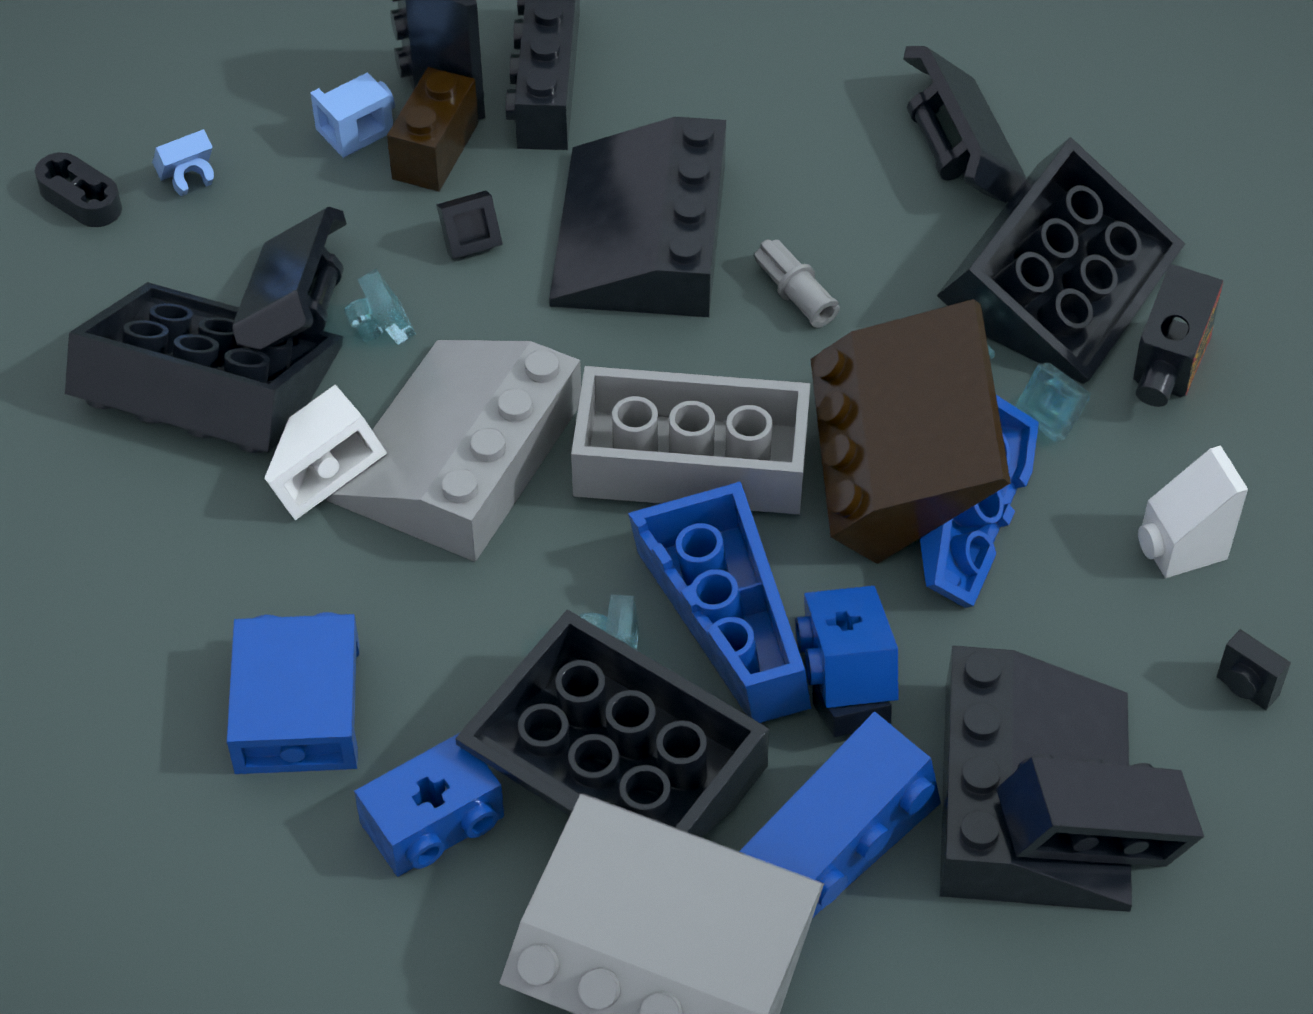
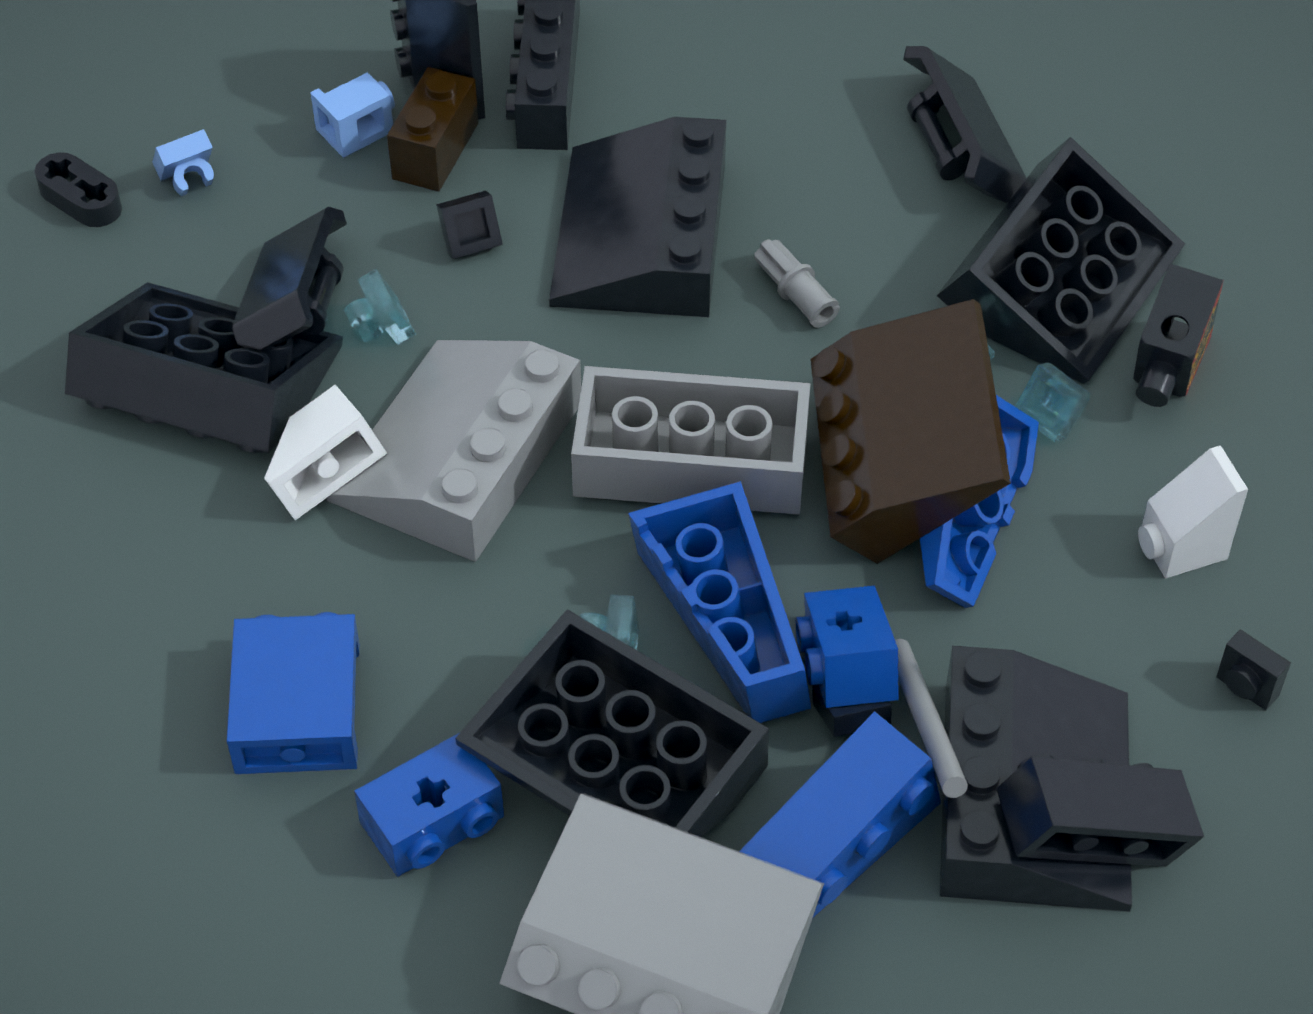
none -> light grey bar [895,639,968,798]

